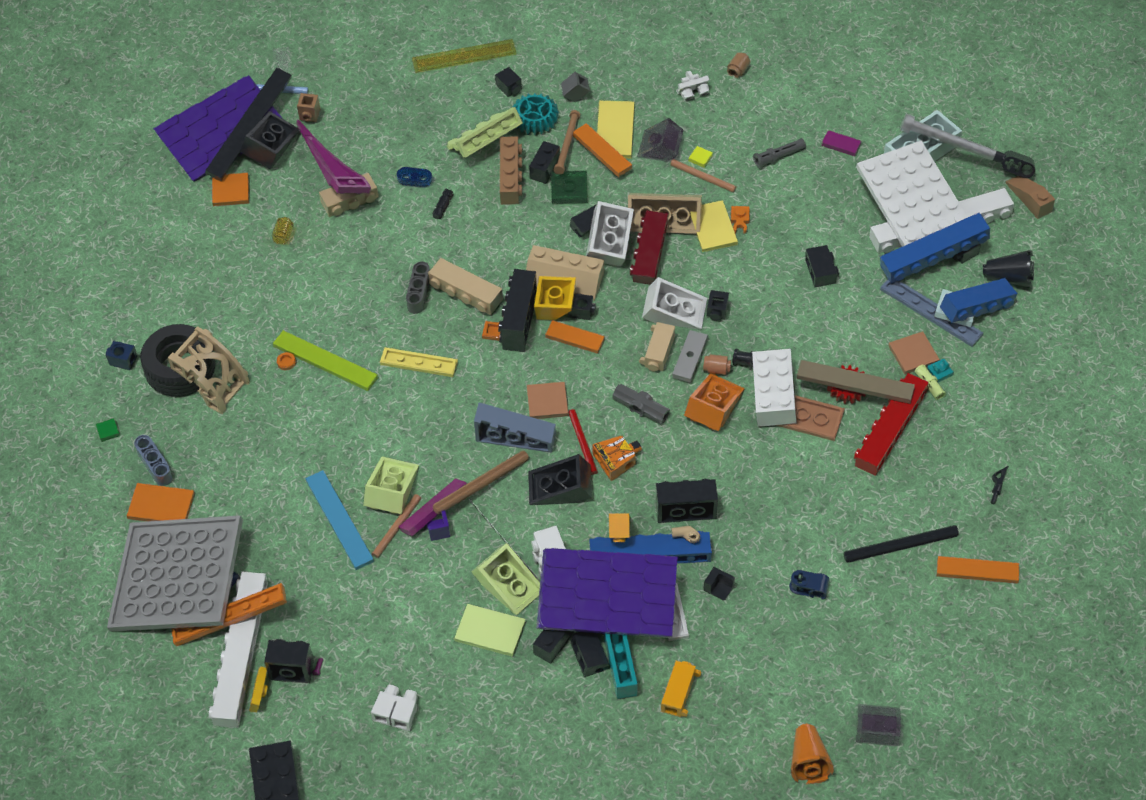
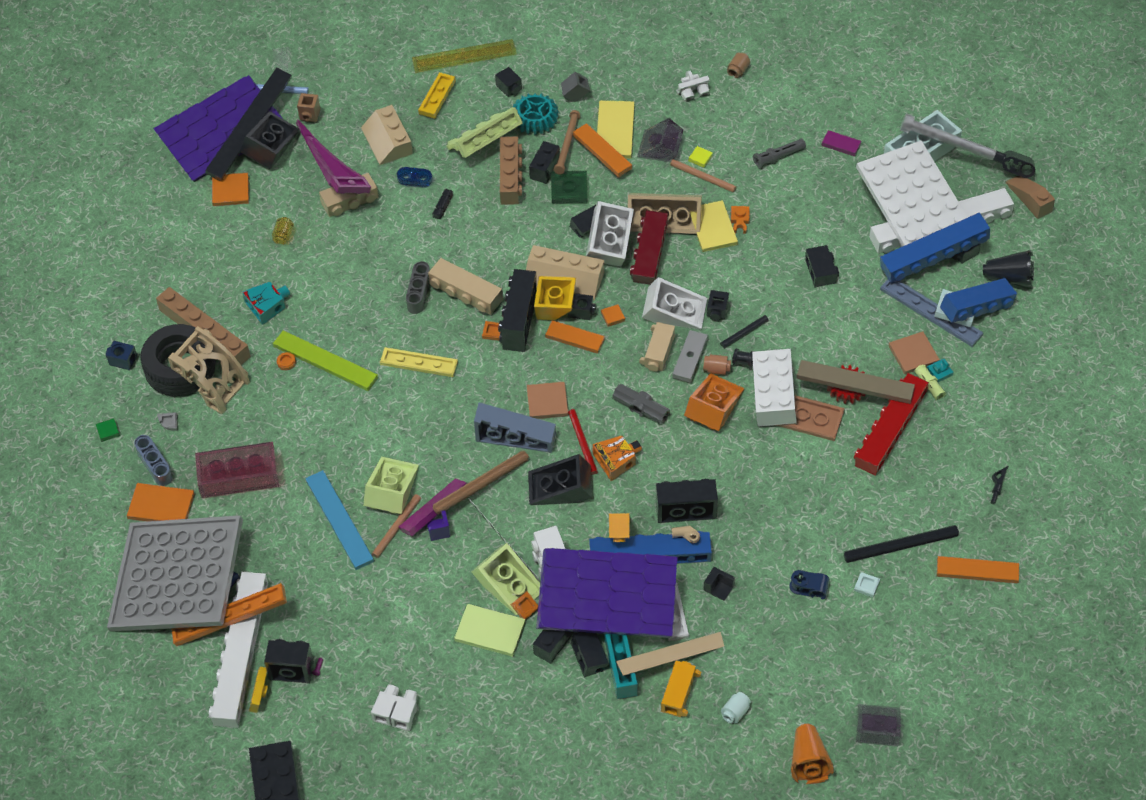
none -> medium nougat brick [156,287,251,365]
none -> light grey tile [157,412,177,431]
none -> clear pink brick [195,442,280,498]
none -> teal torso [242,282,290,325]
none -> tan slope [361,105,413,165]
none -> yellow plate [418,72,456,119]
none -> orange tile [510,592,538,619]
none -> orange tile [601,304,625,327]
none -> tan sticker [617,632,724,675]
none -> black bar [720,315,769,349]
none -> light aqua brick [721,692,751,723]
none -> light aqua tile [854,572,880,597]

